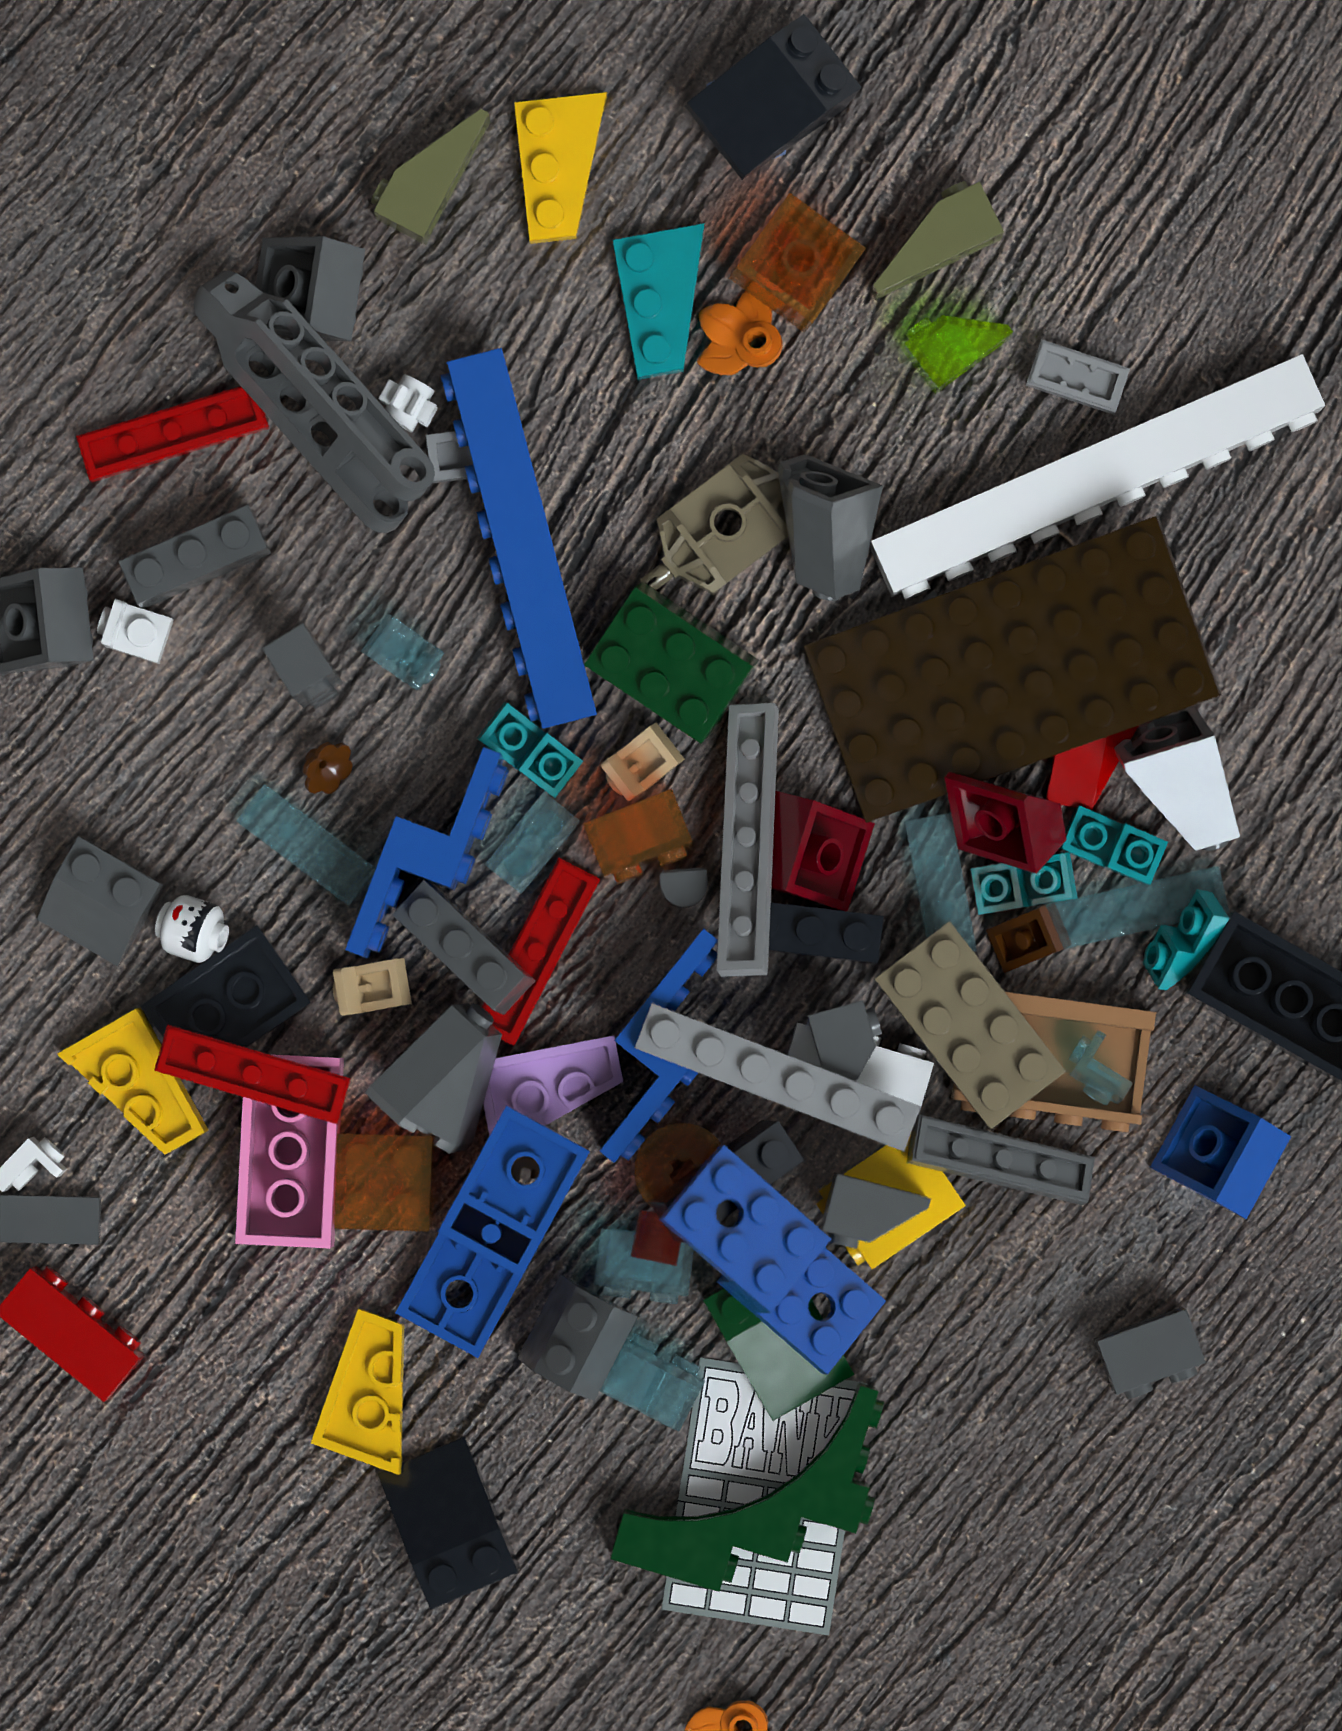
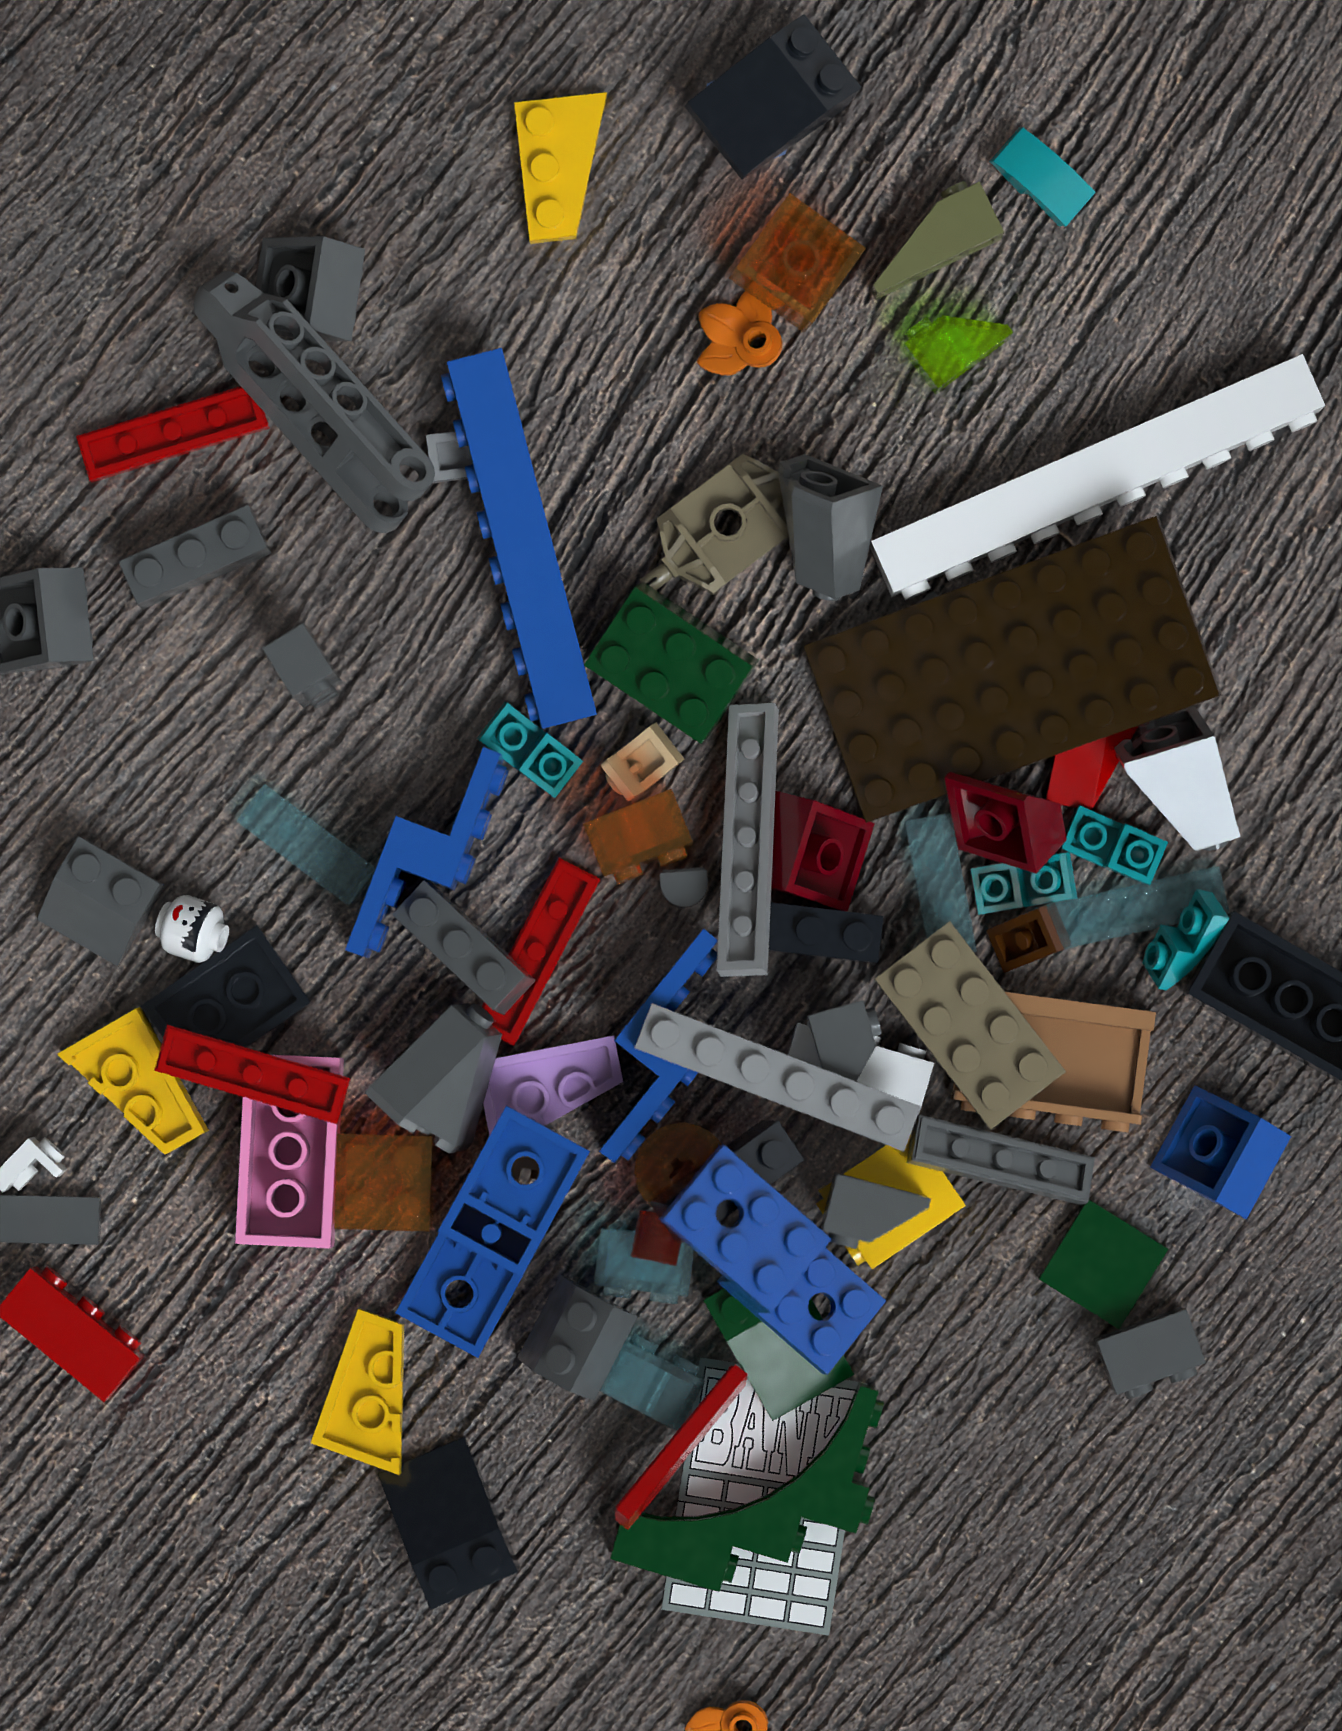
white bracket [97,599,174,664] -> none
reddish brown plant [303,742,353,794] -> none
tan bracket [333,958,412,1016] -> none
clear light blue bracket [361,613,444,690] -> none
olive slope [371,109,490,245] -> none
white gear [378,374,438,432] -> none
clear light blue plate [485,792,581,895] -> none
teal wing [613,223,705,380] -> none
light grey plate [1025,339,1130,415] -> none
clear light blue bracket [1069,1030,1133,1105] -> none
none -> red tile [615,1364,748,1530]
none -> teal slope [989,127,1096,226]
none -> dark green tile [1038,1200,1168,1329]

